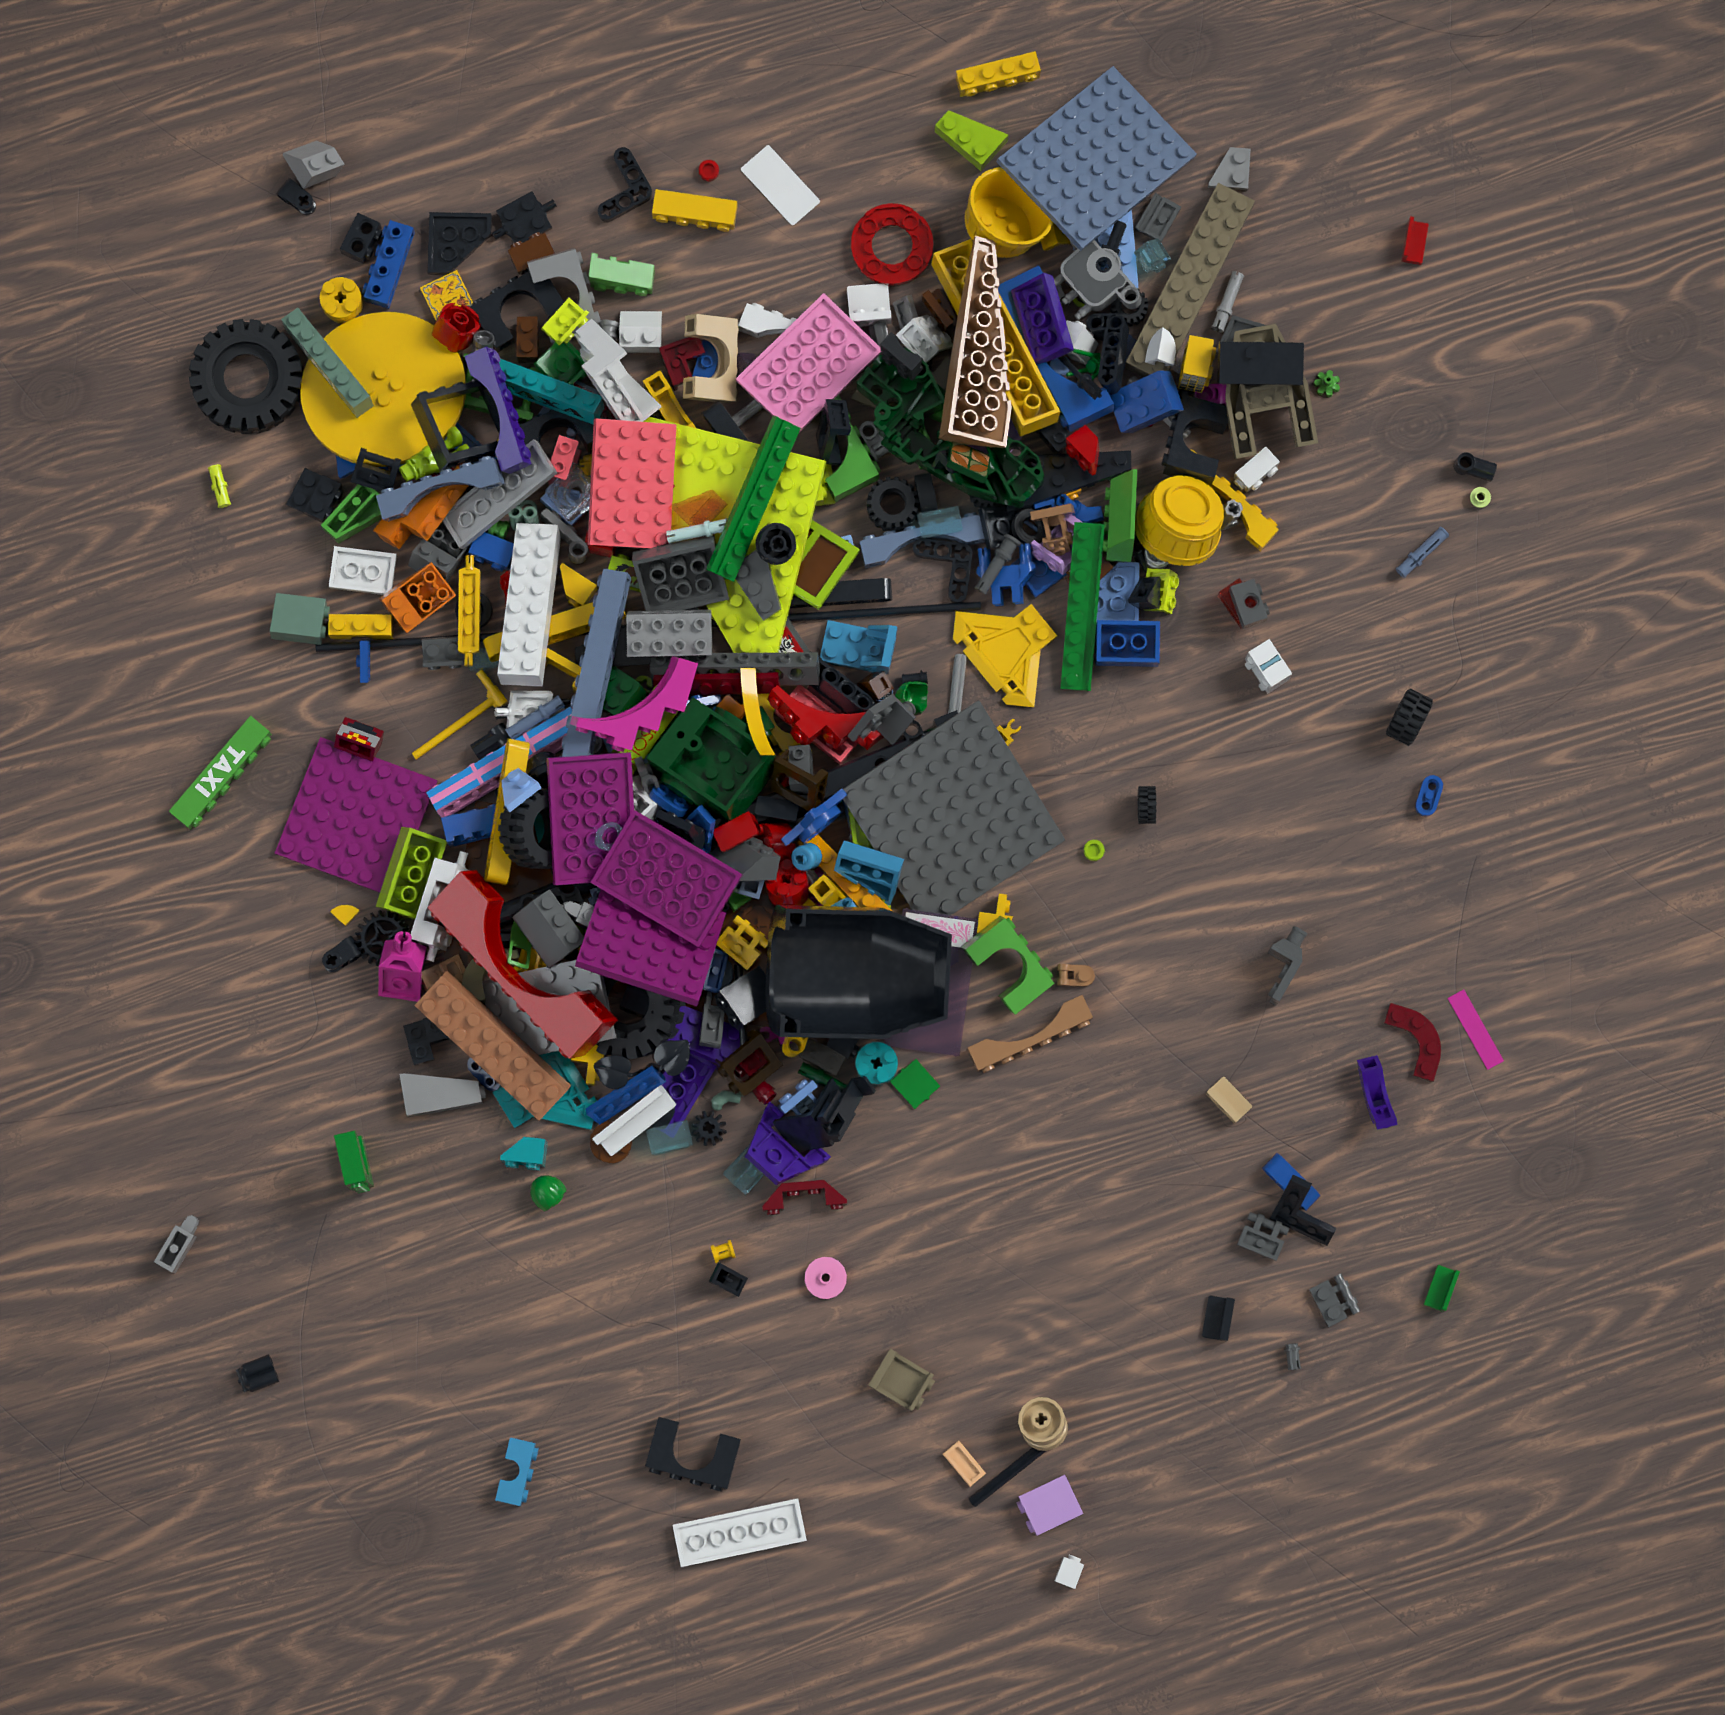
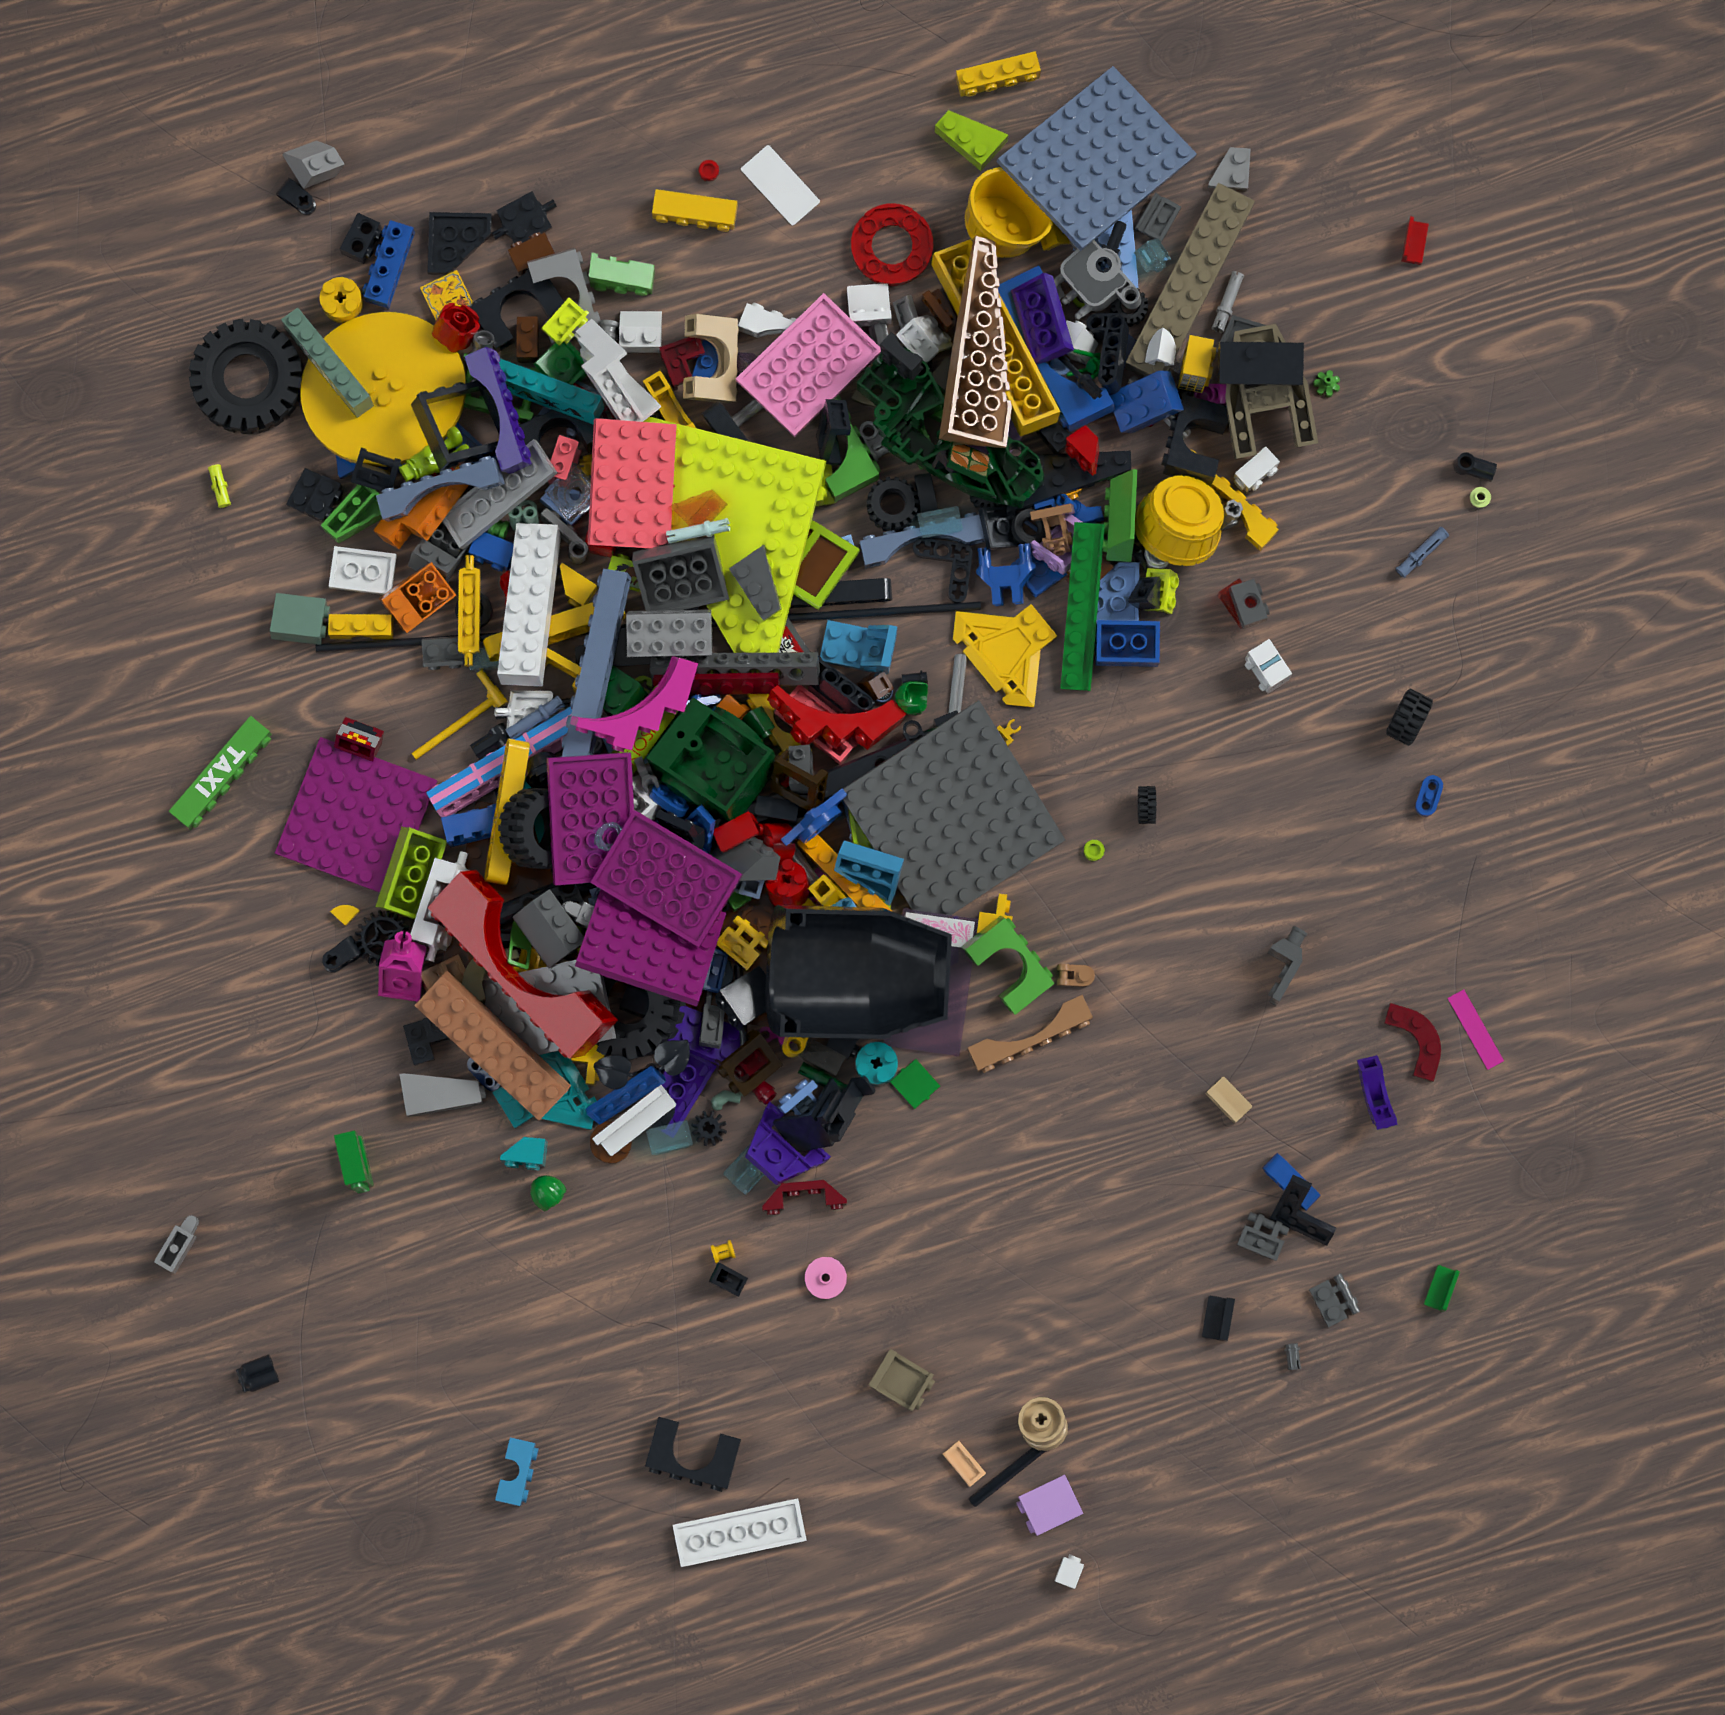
blue plate [356,640,370,683] -> none
light blue wing [501,768,541,812] -> none
black beam [598,147,652,222] -> none
green plate [706,415,801,582] -> none
yellow sticker [741,668,775,755] -> none
black cone [756,523,796,565] -> none
dark azure piece [791,843,822,871] -> none
dark grey plate [848,694,916,745] -> none
dark grey pin [974,534,1021,595] -> none

